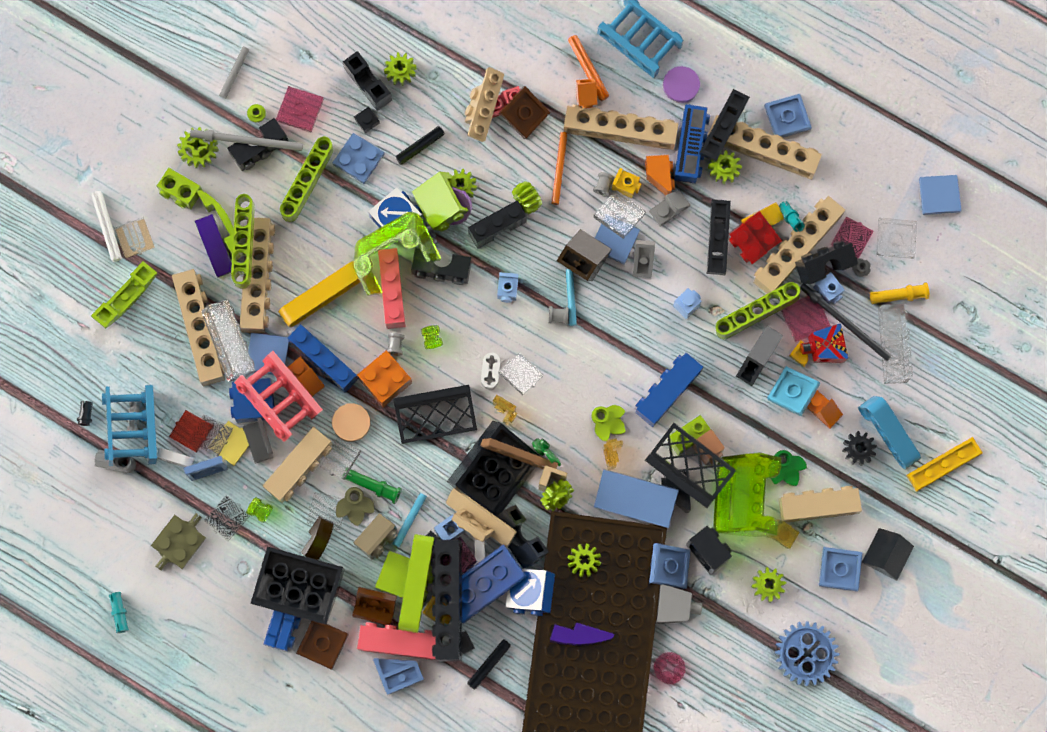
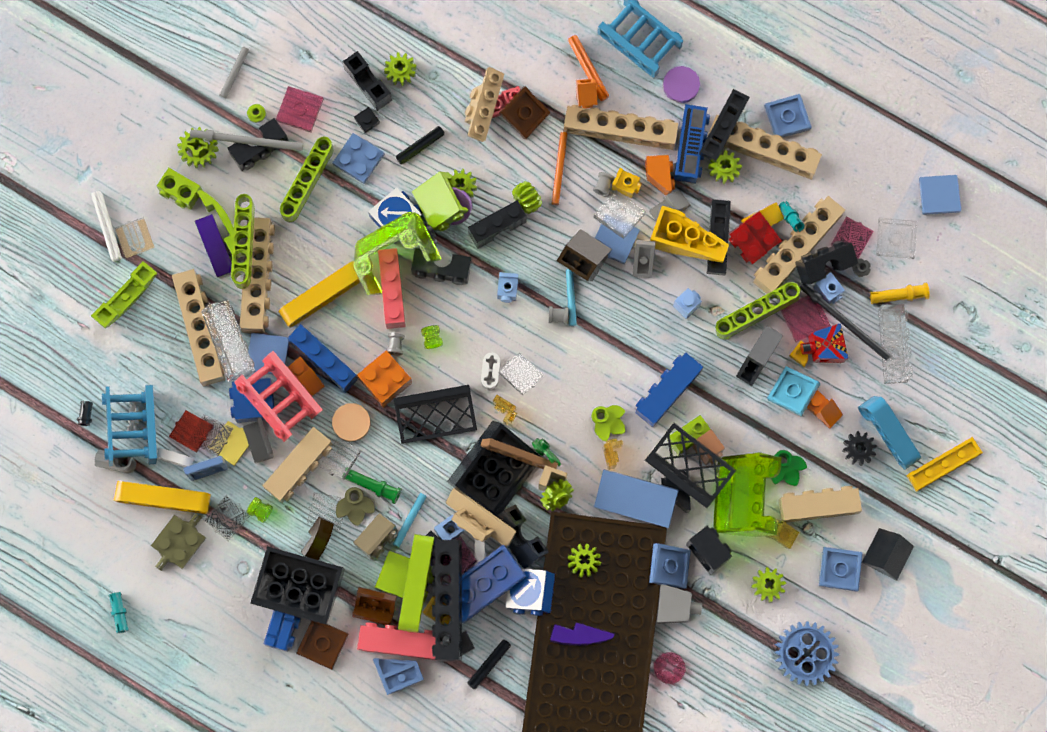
none -> yellow beam [114,481,211,514]
none -> yellow wedge [650,205,729,263]

